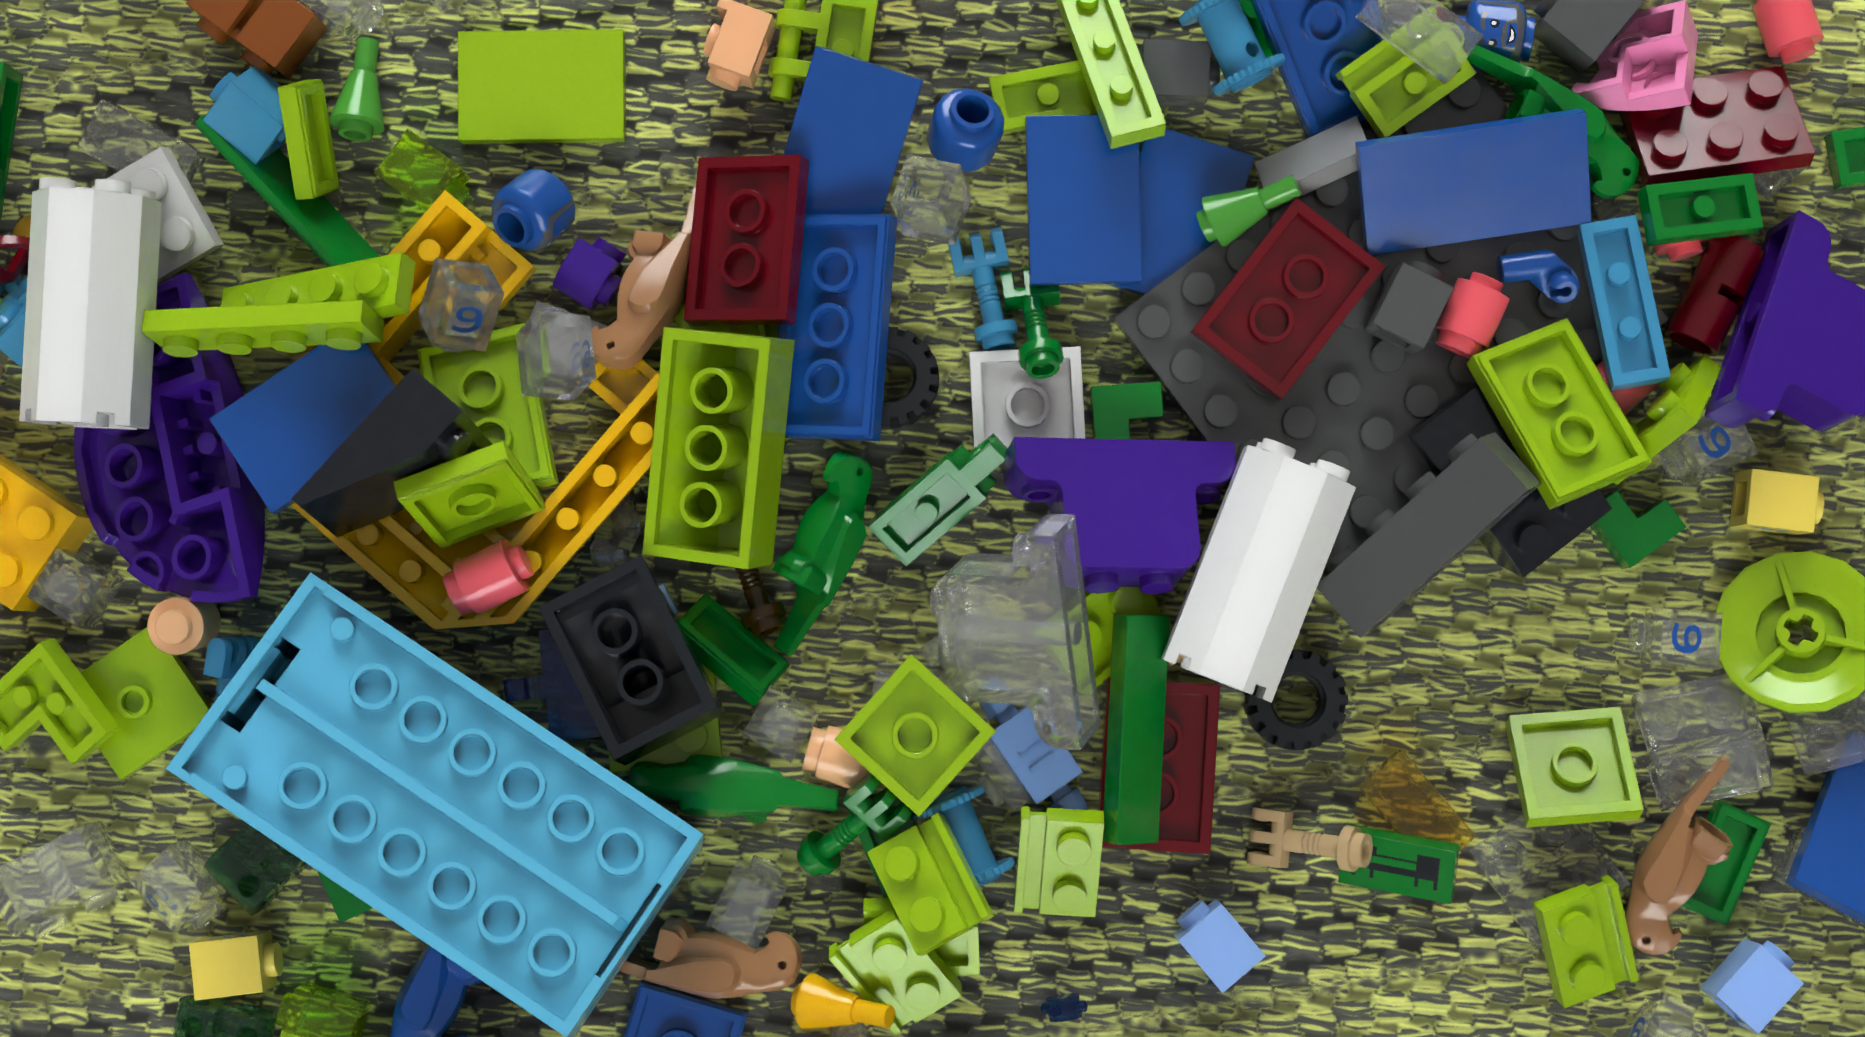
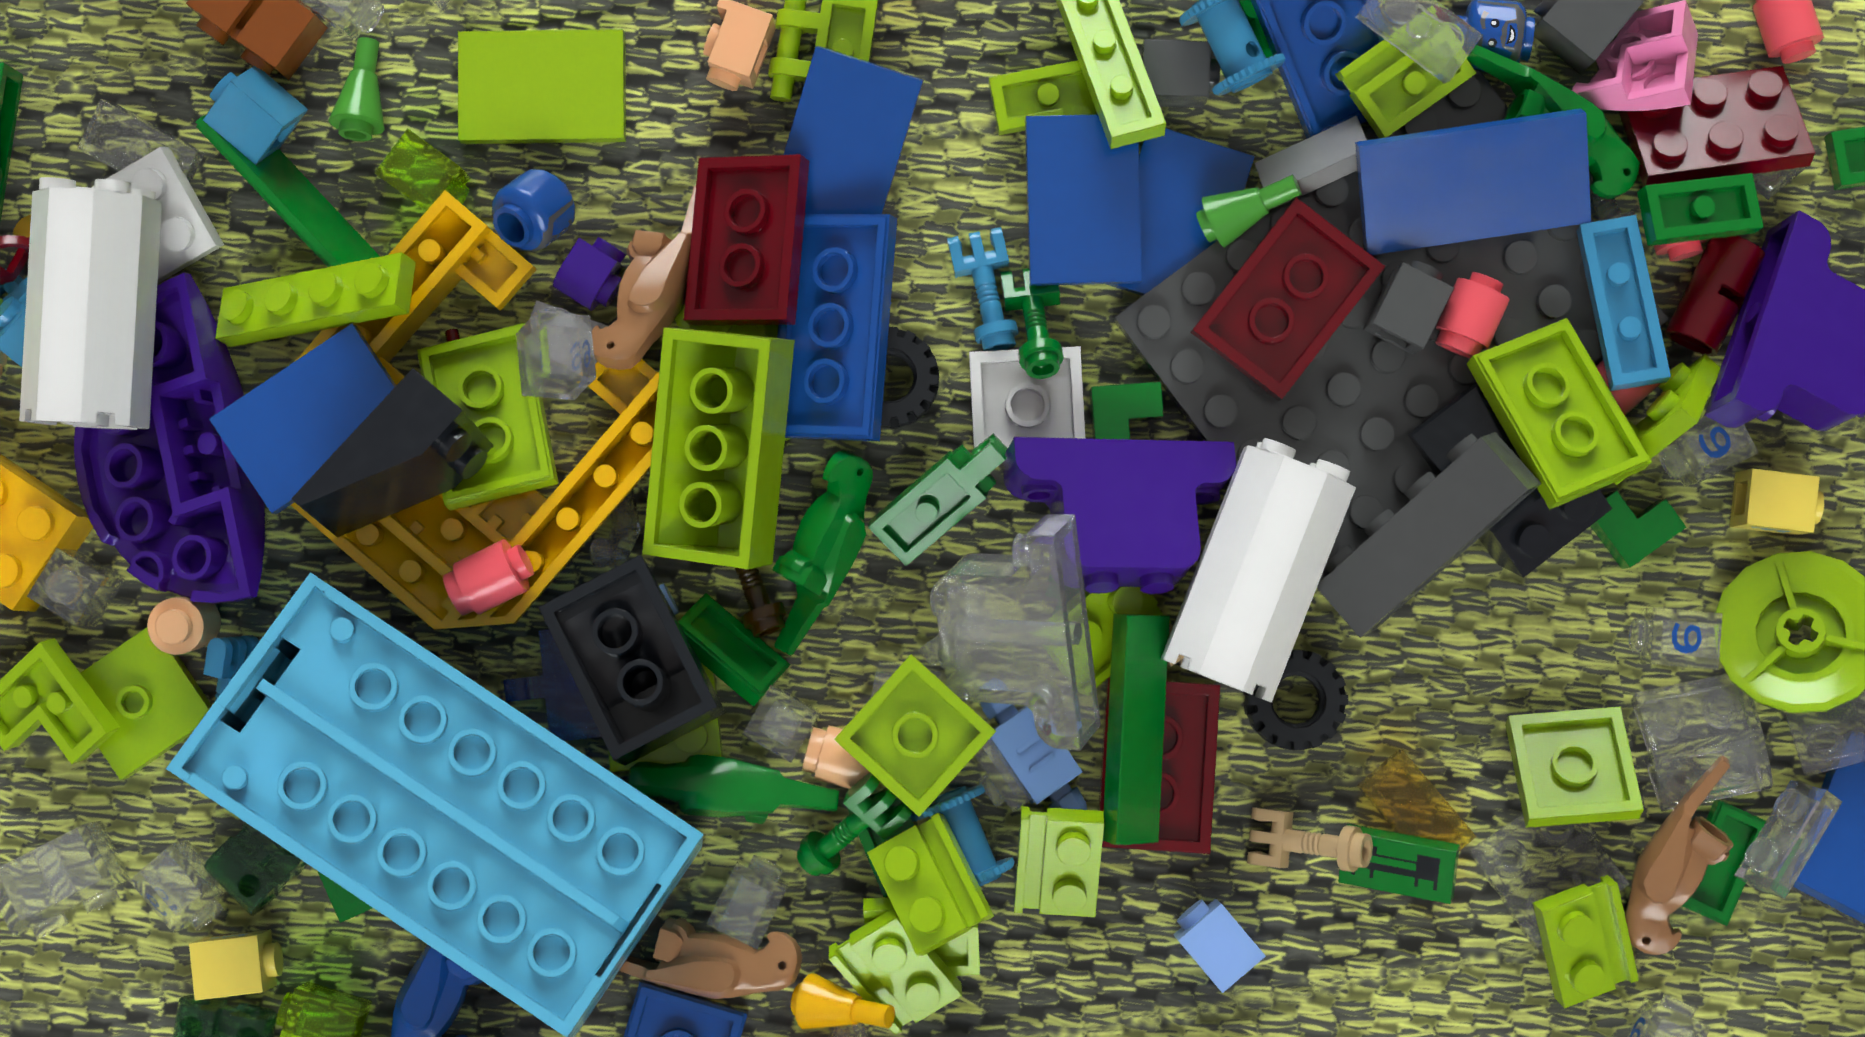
lime plate [142,300,384,358] -> none
lime tile [277,79,339,200] -> none
lime plate [393,441,545,548] -> none
clear brick [418,258,504,352] -> none
clear brick [890,154,971,246] -> none
blue head [927,88,1004,172] -> none
clear blue piece [1041,993,1088,1022] -> none
blue arm [1496,250,1580,304] -> none
light blue brick [1700,939,1804,1034] -> none
none -> clear plate [1734,780,1842,899]

